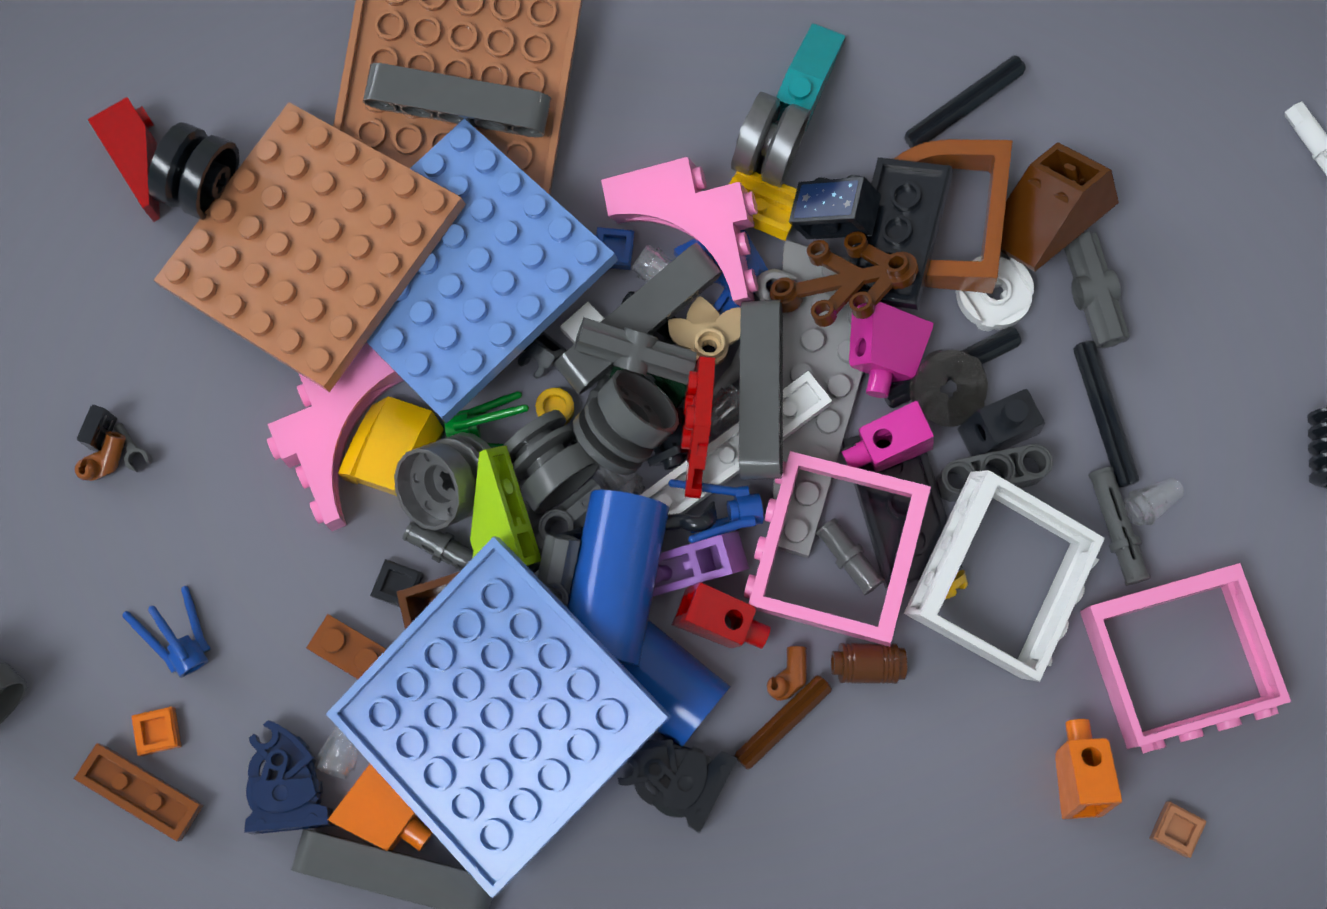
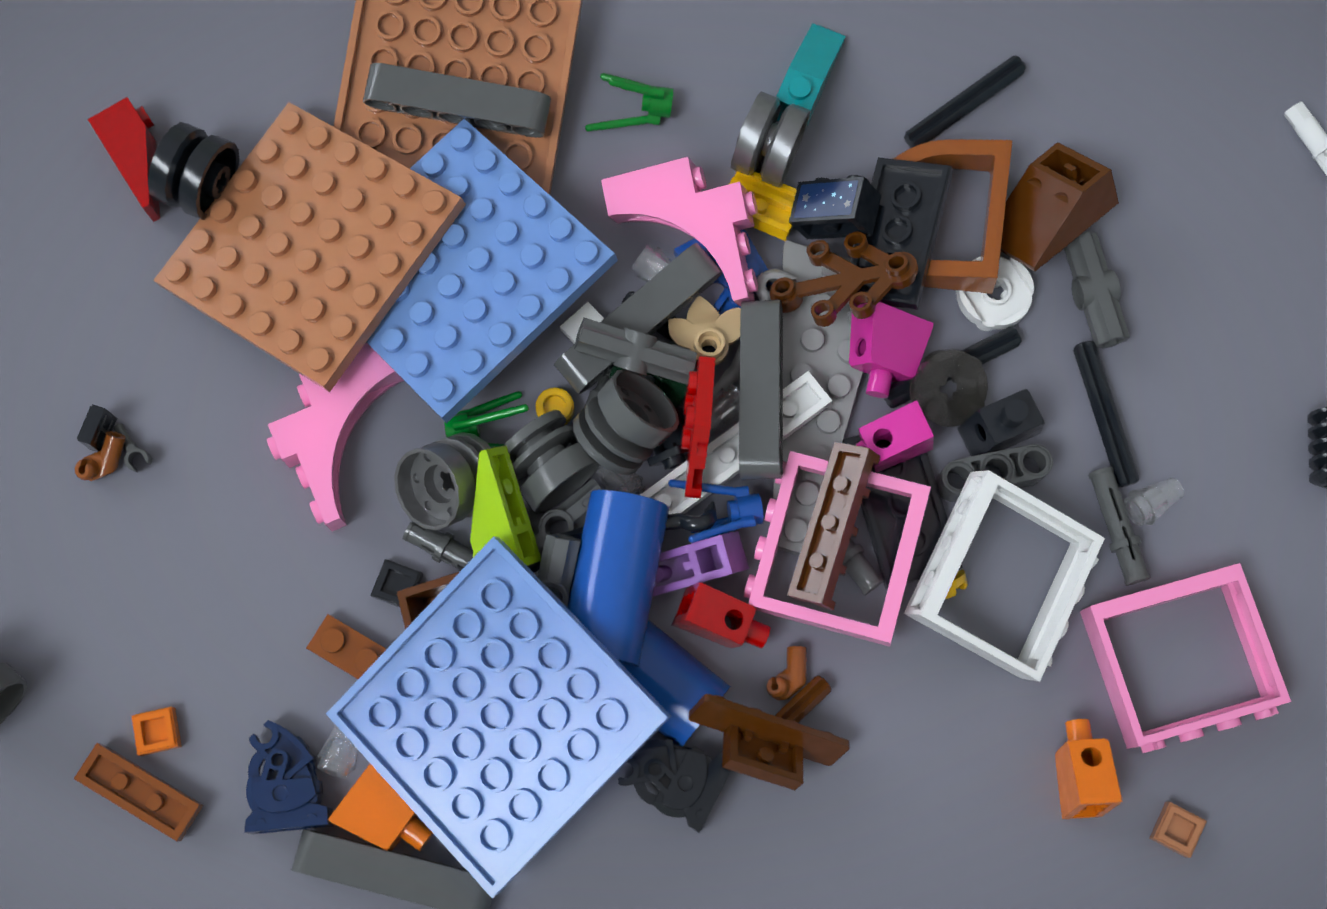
blue plant [122,586,211,678] -> none
yellow slope [338,396,444,496] -> none
black tile [518,331,567,379] -> none
blue tile [596,227,634,270] -> none
reddish brown head [831,643,907,684] -> none
none -> green plant [585,73,674,131]
none -> reddish brown bracket [688,694,850,790]
none -> hinge [787,442,881,611]

